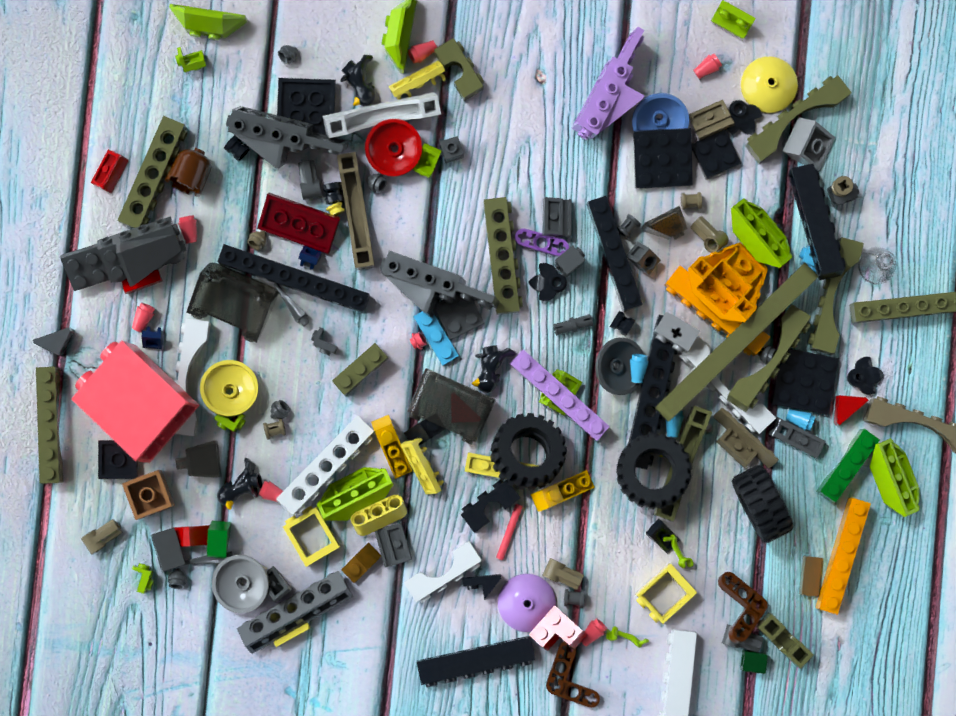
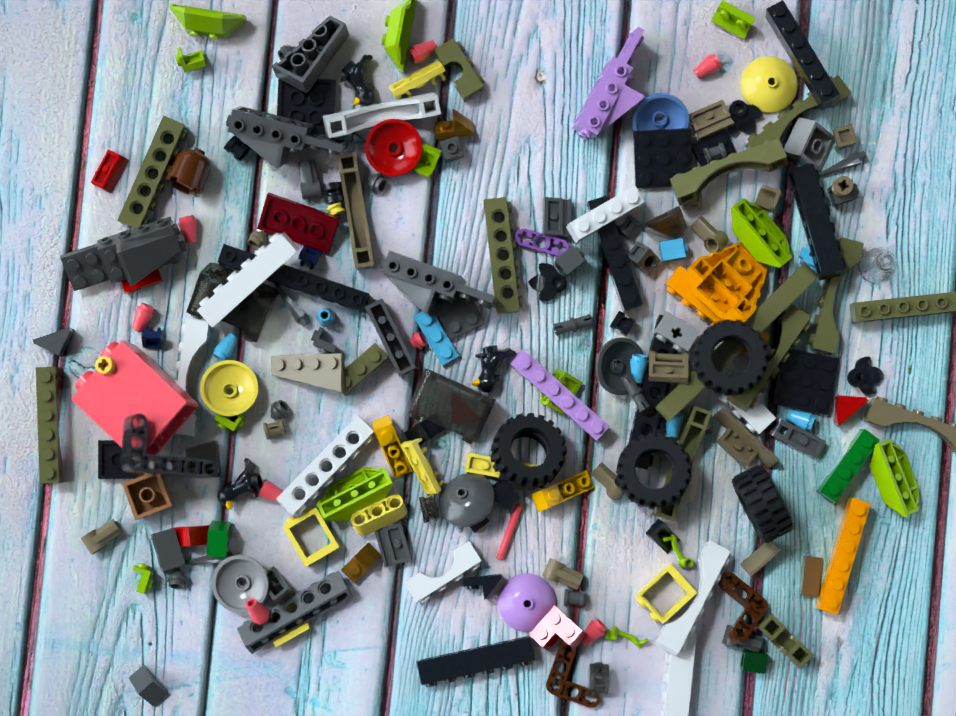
none -> light yellow bush [95,356,115,374]
none -> black beam [121,413,218,479]
none -> dark grey slope [129,665,169,707]
none -> white brick [197,232,300,328]
none -> medium azure cone [213,333,239,361]
none -> coral cone [246,598,269,625]
none -> wing [271,353,345,392]
none -> dark grey wedge [272,16,349,93]
none -> medium azure cone [316,307,335,326]
none -> dark grey brick [365,299,417,377]
none -> clear smoke wheel [419,494,439,523]
none -> pearl gold slope [434,109,474,139]
none -> dark grey dish [439,473,495,527]
none -> white arch [566,186,644,243]
none -> clear smoke brick [588,662,609,694]
none -> dark tan piece [591,462,624,500]
none -> dark grey pin [620,373,650,412]
none -> dark tan plate [649,351,688,383]
none -> white arch [654,540,730,655]
none -> medium azure brick [658,238,688,263]
none -> olive arch [670,138,788,206]
none -> black tyre [692,319,769,396]
none -> dark grey bush [703,142,727,164]
none -> dark tan slope [740,542,781,576]
none -> dark tan panel [754,184,781,212]
none -> black brick [766,0,840,111]
none -> dark grey piece [819,151,867,177]
none -> dark tan panel [832,124,857,151]

